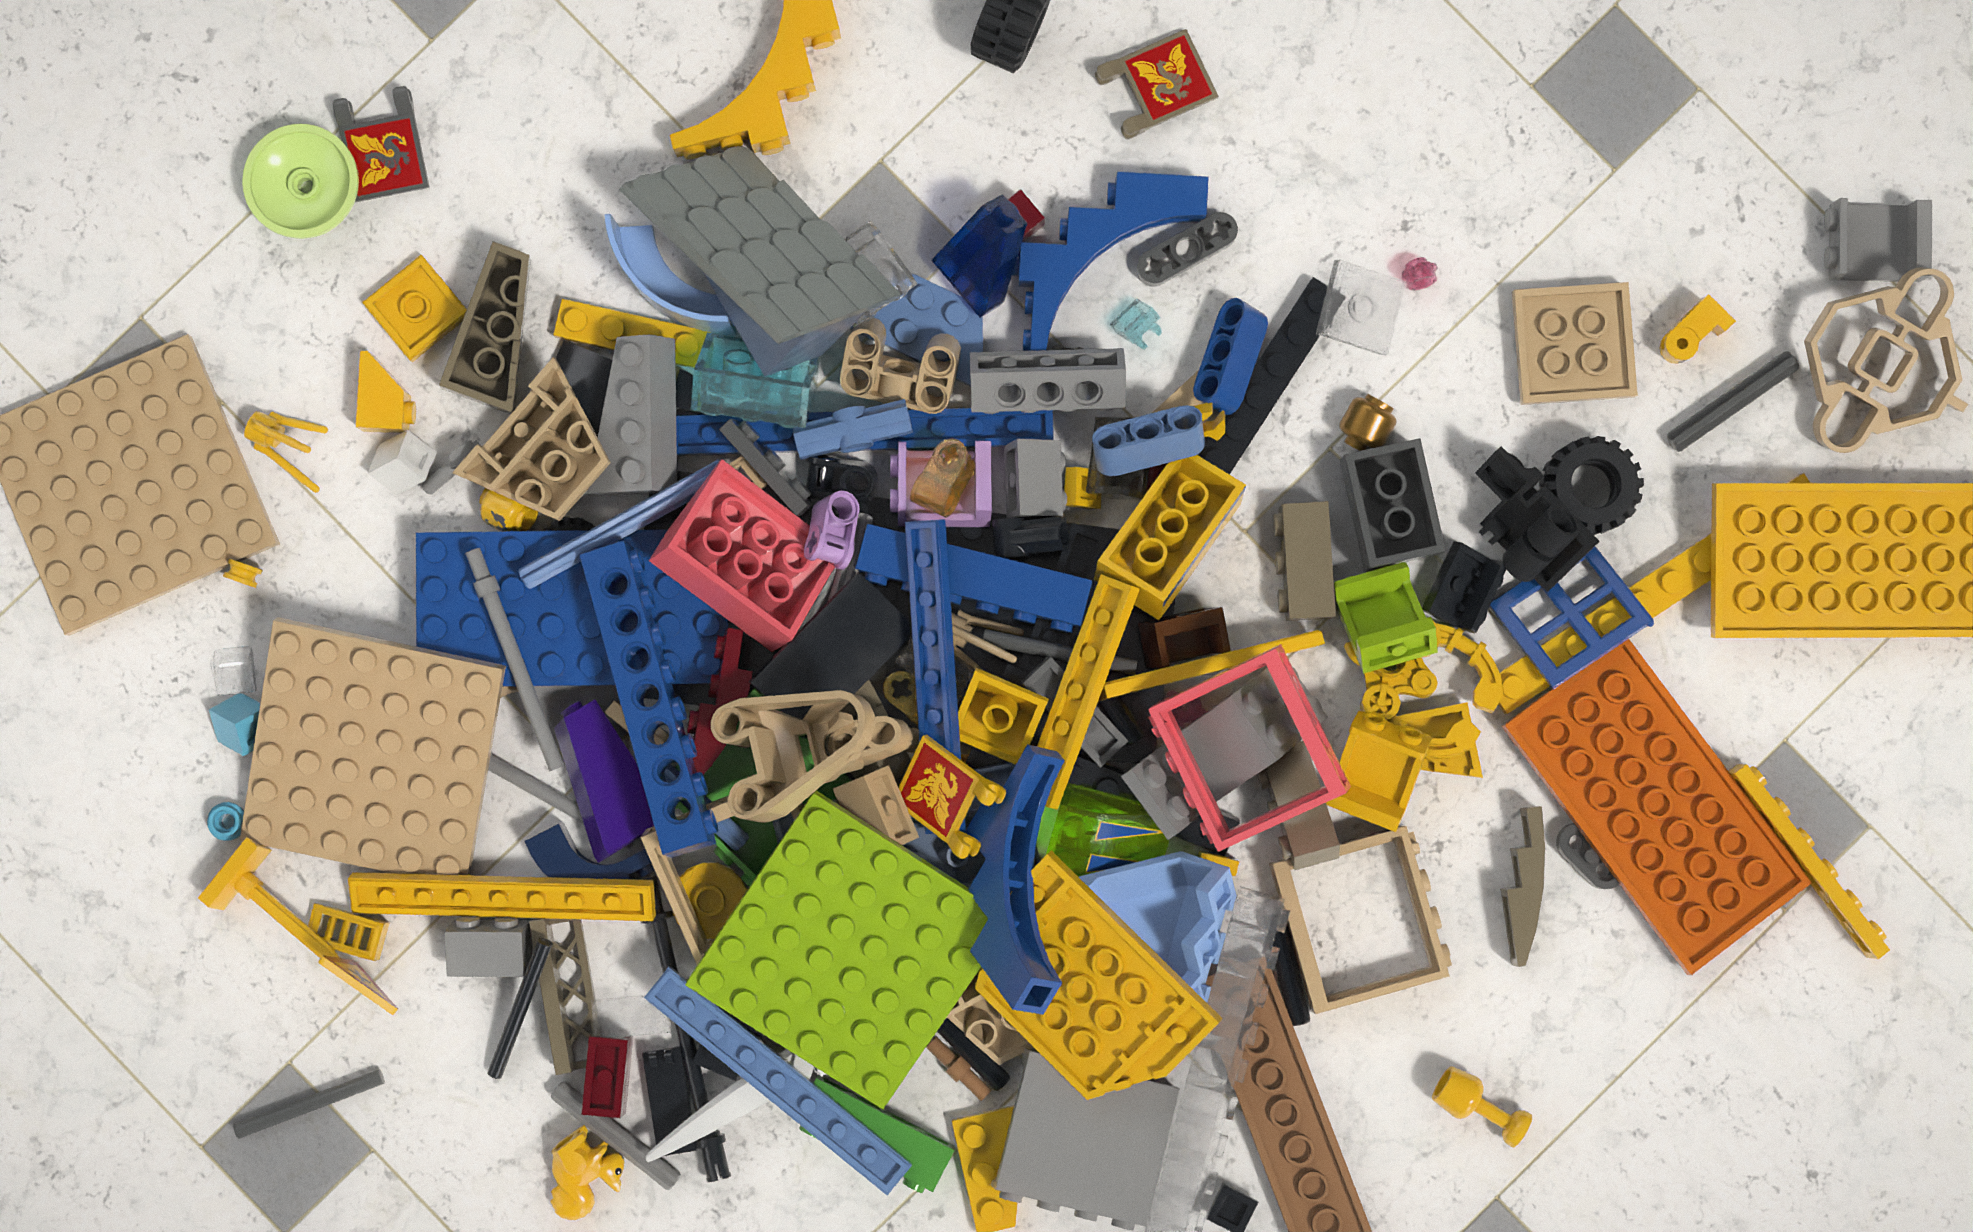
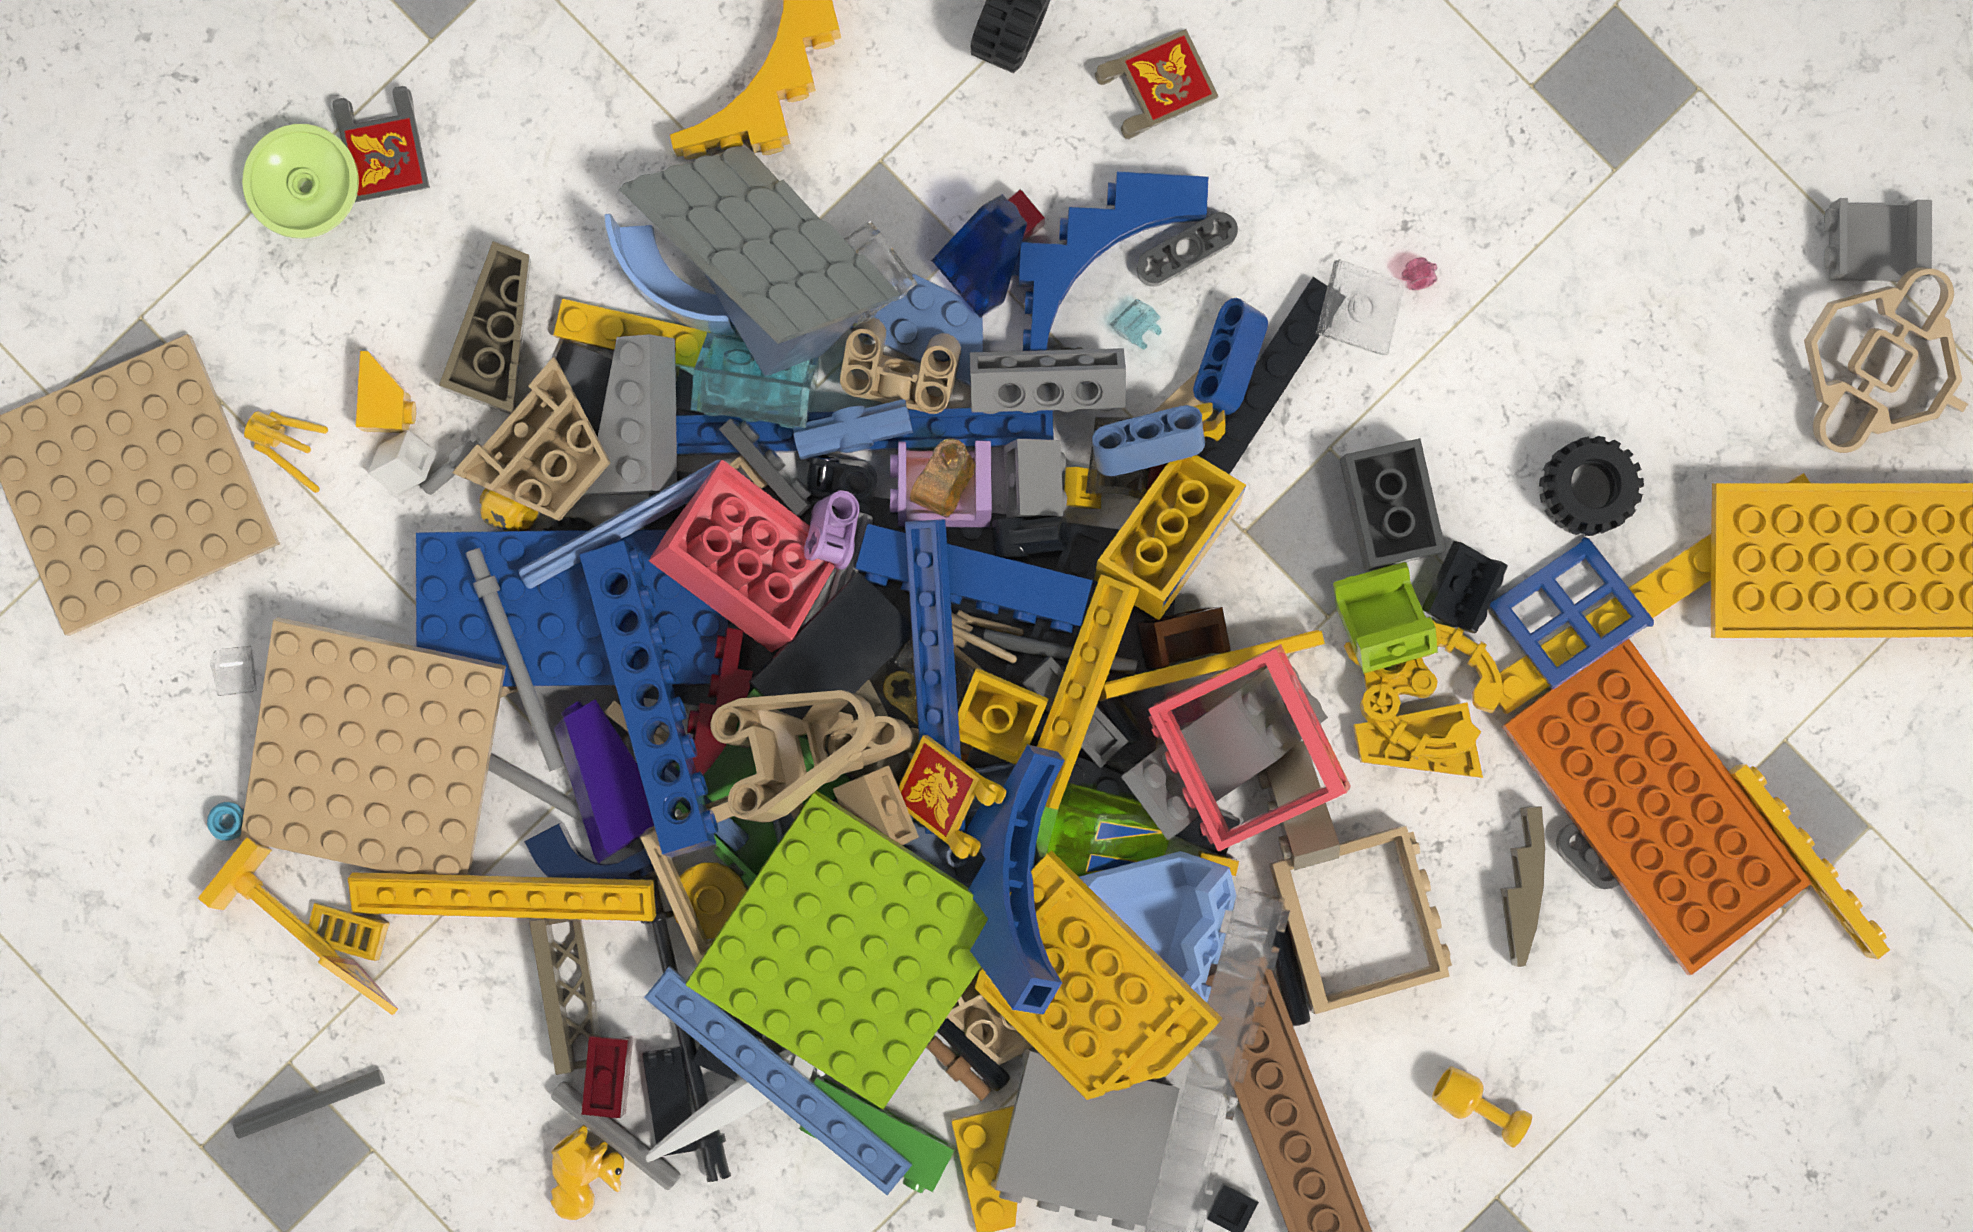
medium azure panel [209,693,260,756] -> none
yellow bush [223,558,263,588] -> none
yellow tile [362,255,467,363] -> none
light grey brick [444,916,531,977] -> none
black bar [487,938,553,1079] -> none
dark tan brick [1273,501,1336,621] -> none
yellow panel [1326,710,1432,832] -> none
pearl gold head [1339,394,1397,451] -> none
black plate [1475,446,1600,592] -> none
tan plate [1512,282,1638,405] -> none
yellow leg [1659,294,1736,364] -> none
dark grey axle [1666,351,1799,452] -> none

